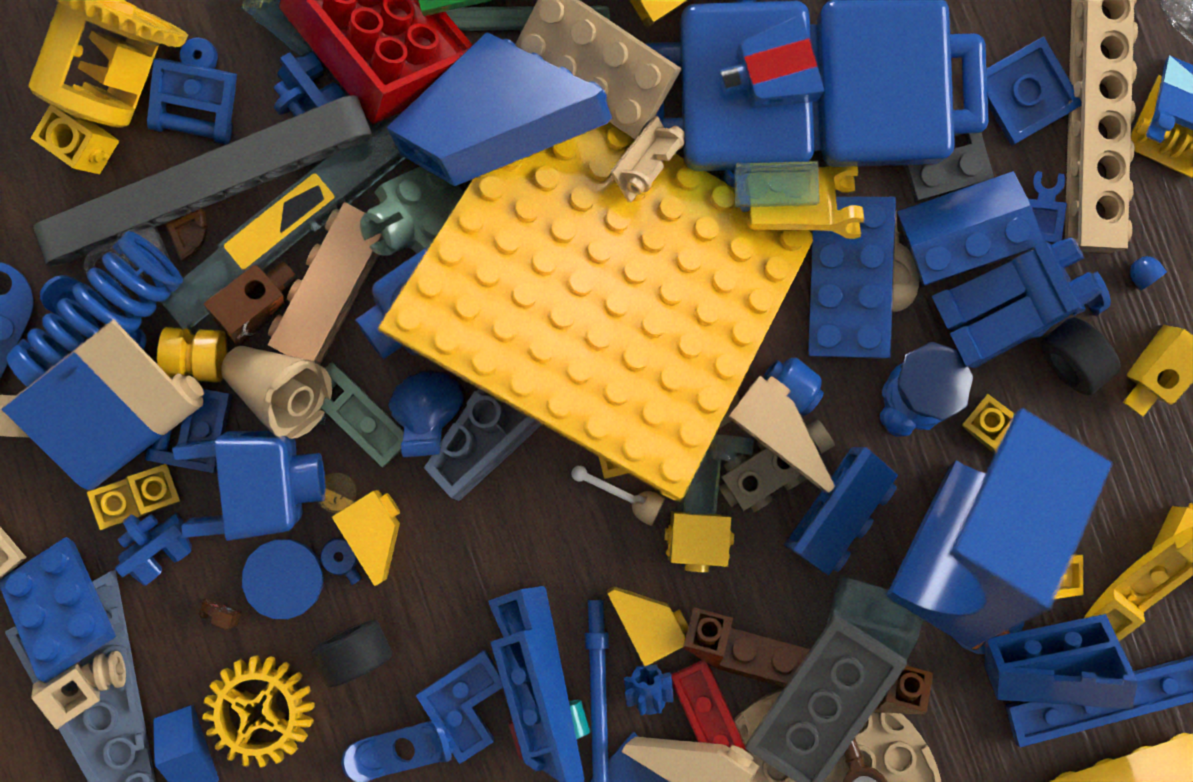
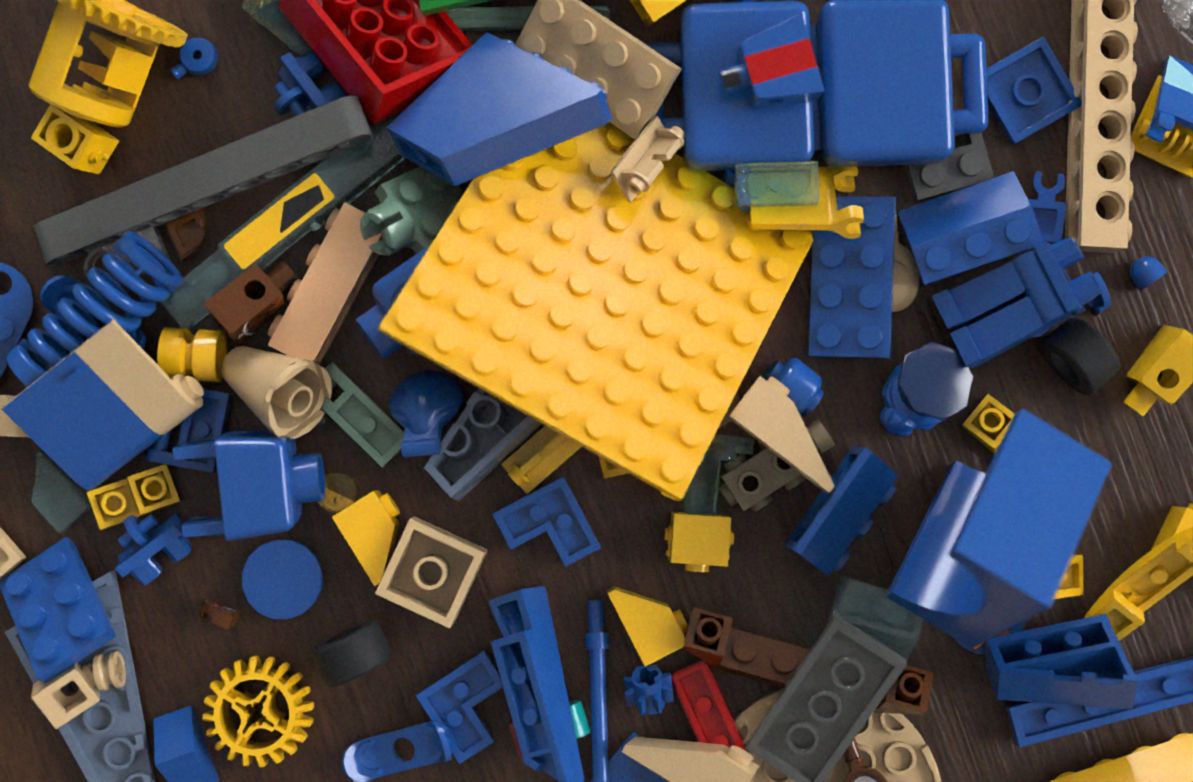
blue plate [147,58,237,145] -> none
blue piece [321,537,363,585] -> none
hinge [571,466,666,526] -> none
none -> clear light blue tile [32,451,91,533]
none -> tan brick [375,516,488,628]
none -> blue plate [492,476,601,567]
none -> yellow hinge [501,425,582,494]

